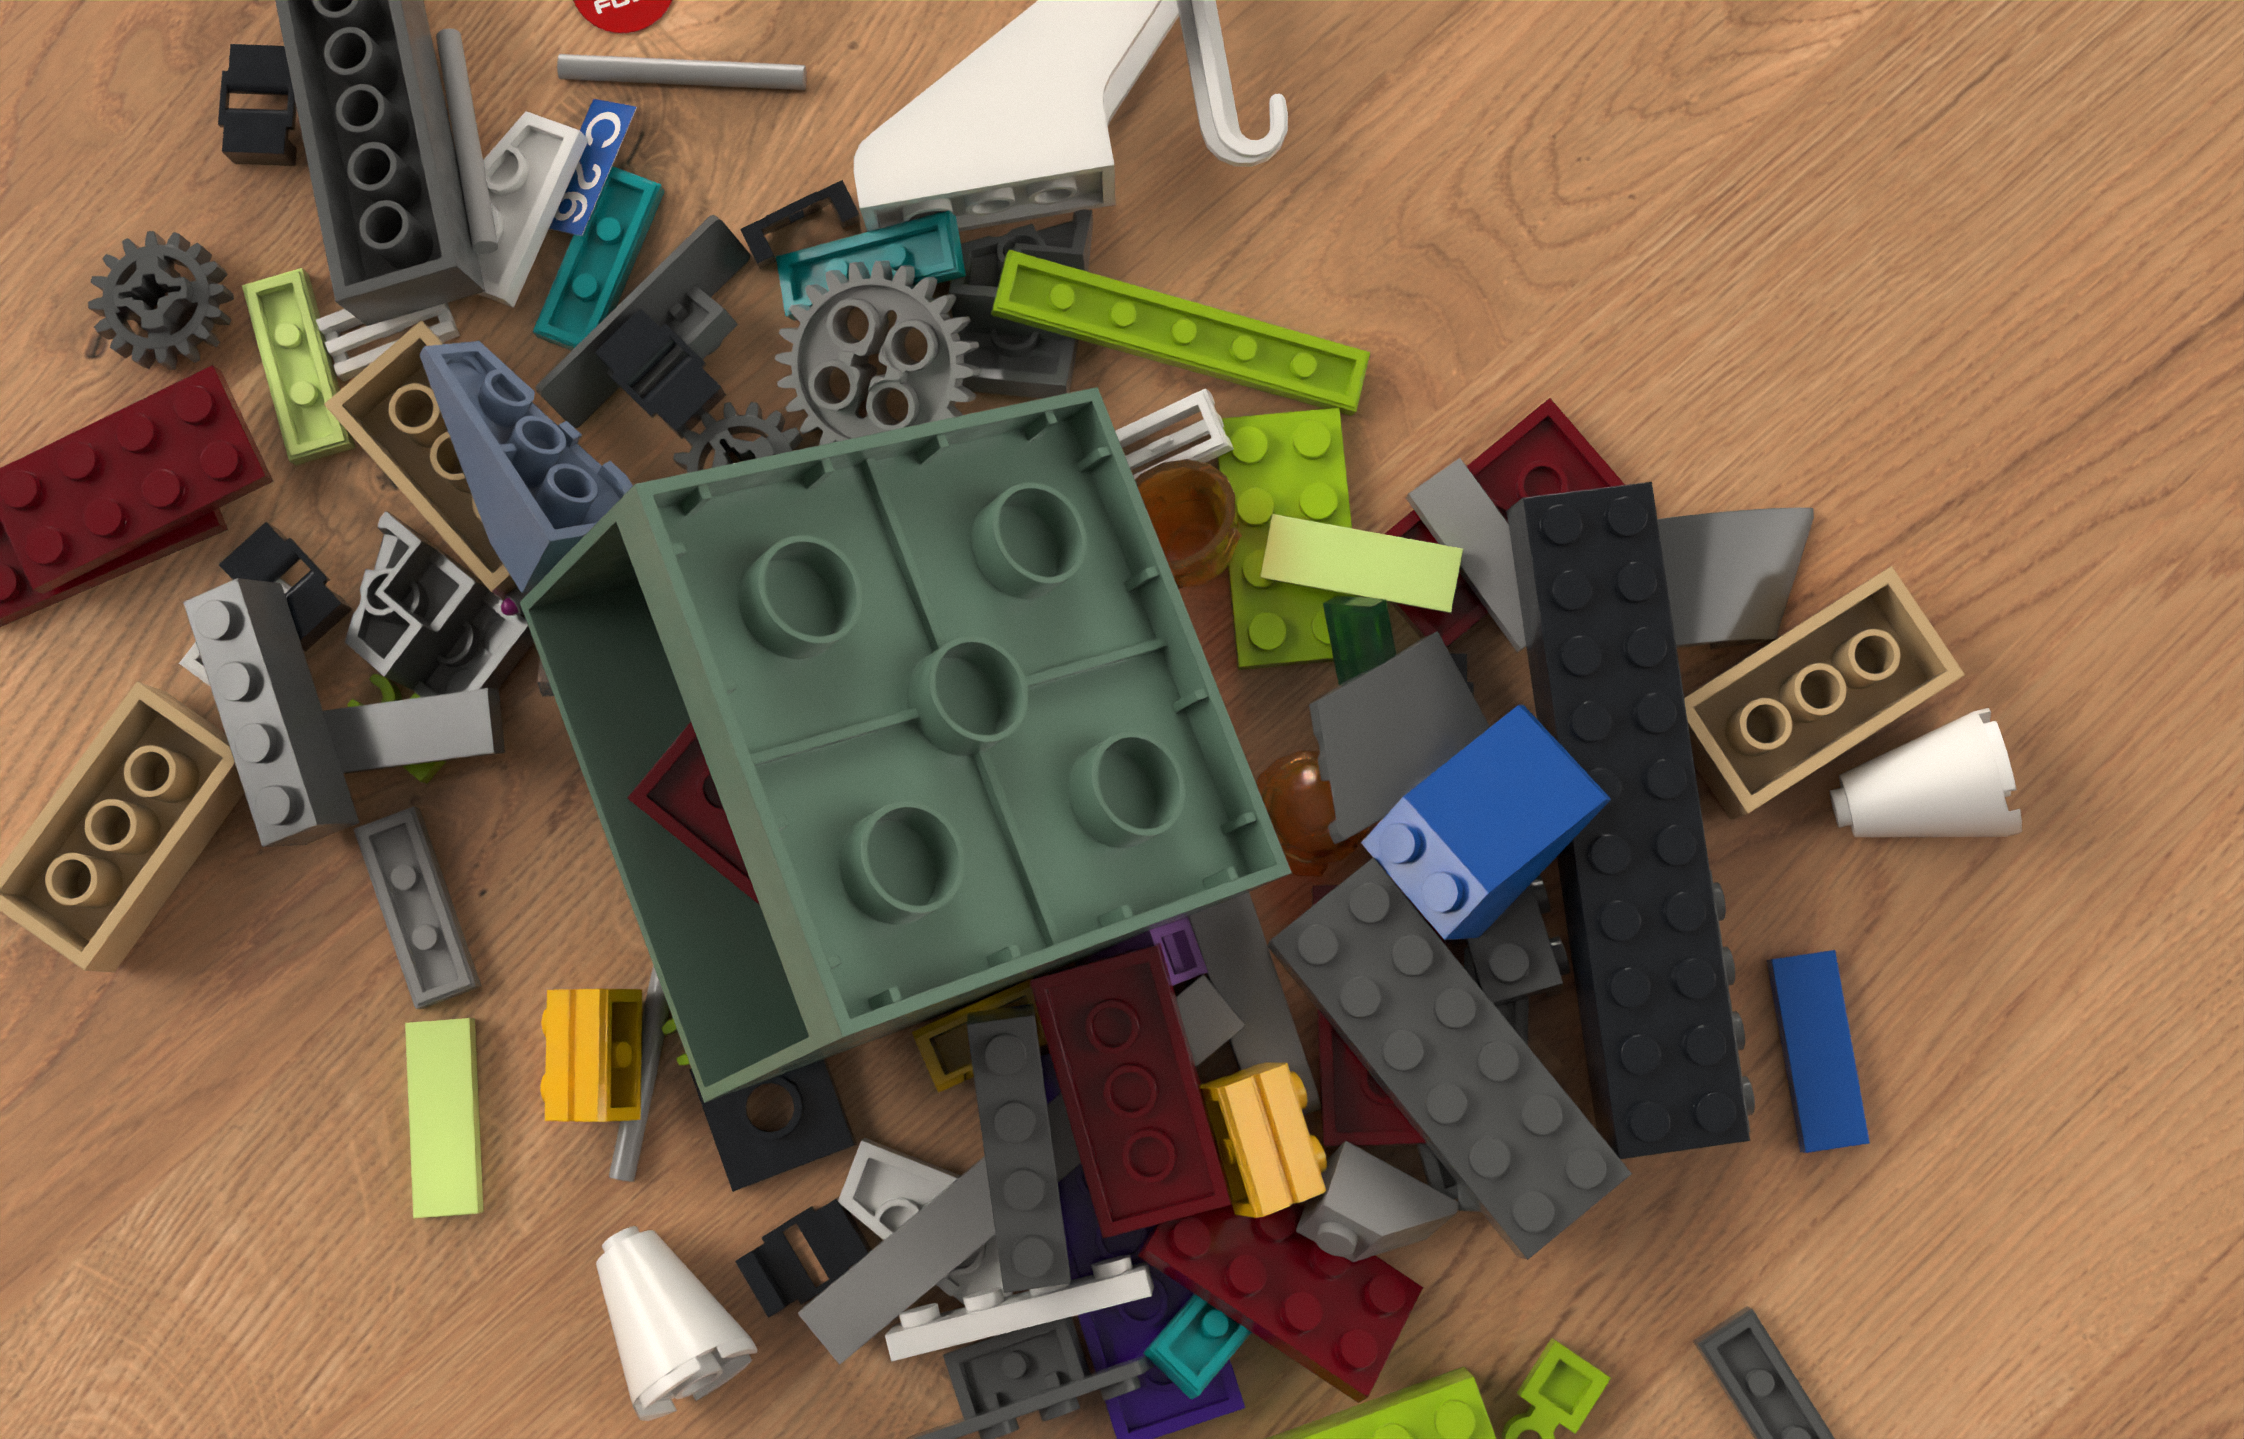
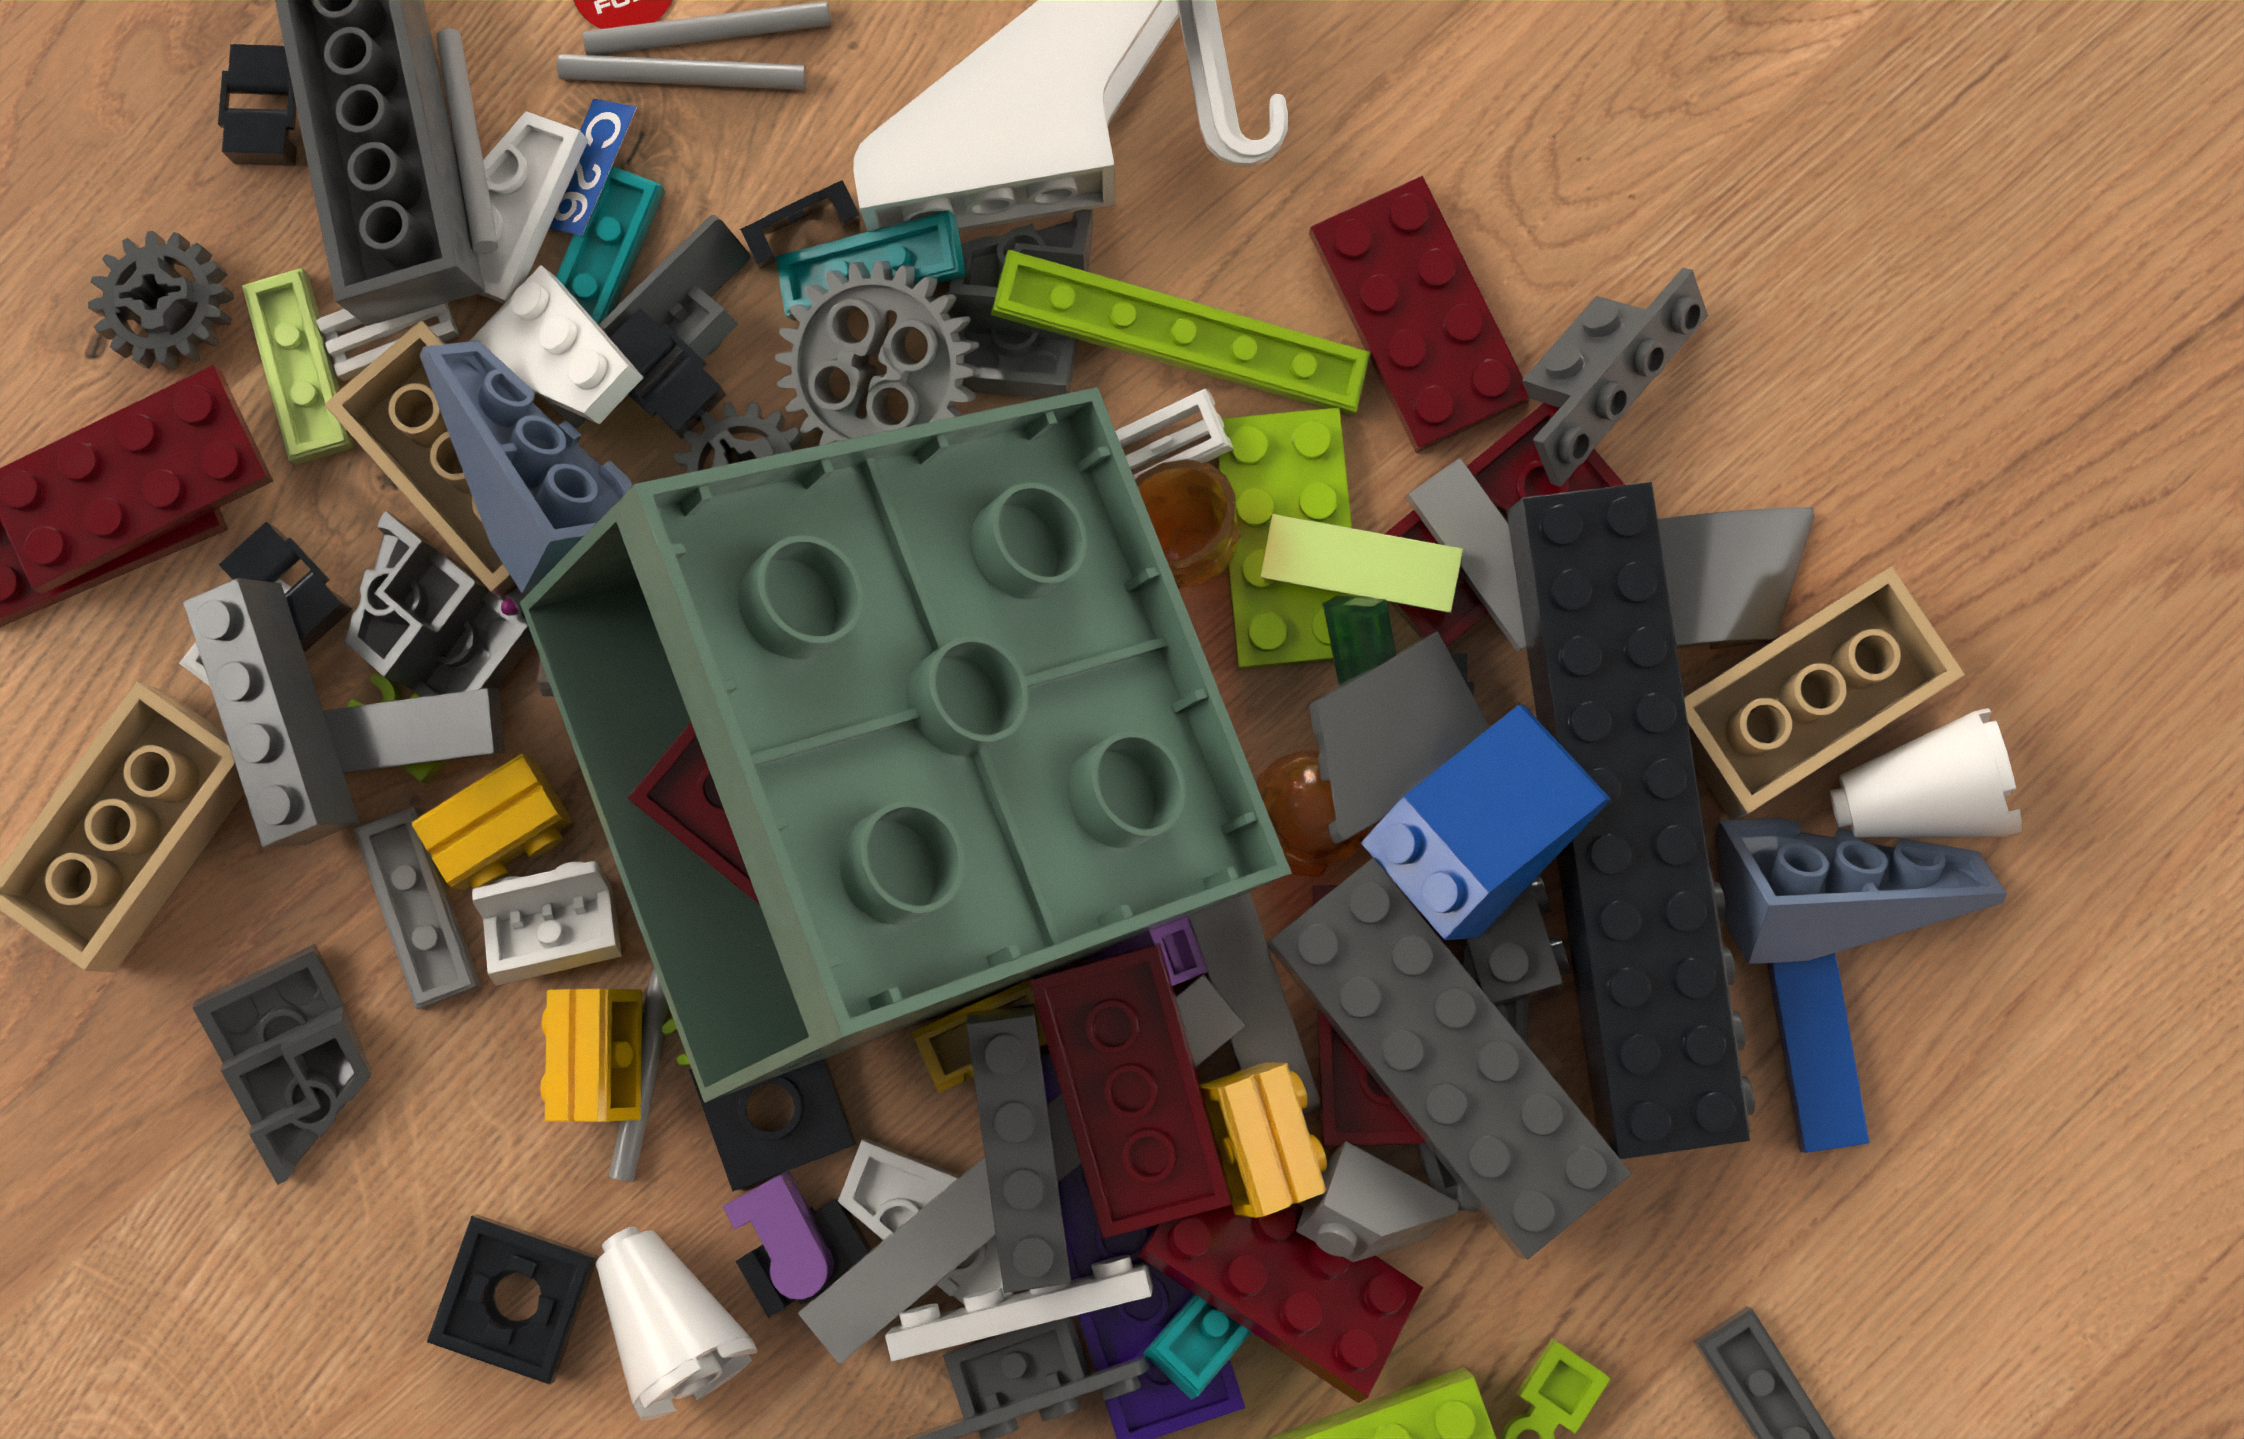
yellowish green tile [405,1018,484,1218] -> none
none -> dark grey slope [192,944,372,1185]
none -> yellow brick [411,753,573,890]
none -> black piece [427,1214,598,1385]
none -> white wing [469,265,644,424]
none -> white bracket [472,861,622,986]
none -> light grey bar [583,1,831,55]
none -> medium lavender leg [722,1171,835,1300]
none -> dark red plate [1309,175,1530,453]
none -> dark grey bracket [1522,268,1708,487]
none -> sand blue wedge [1716,818,2007,964]

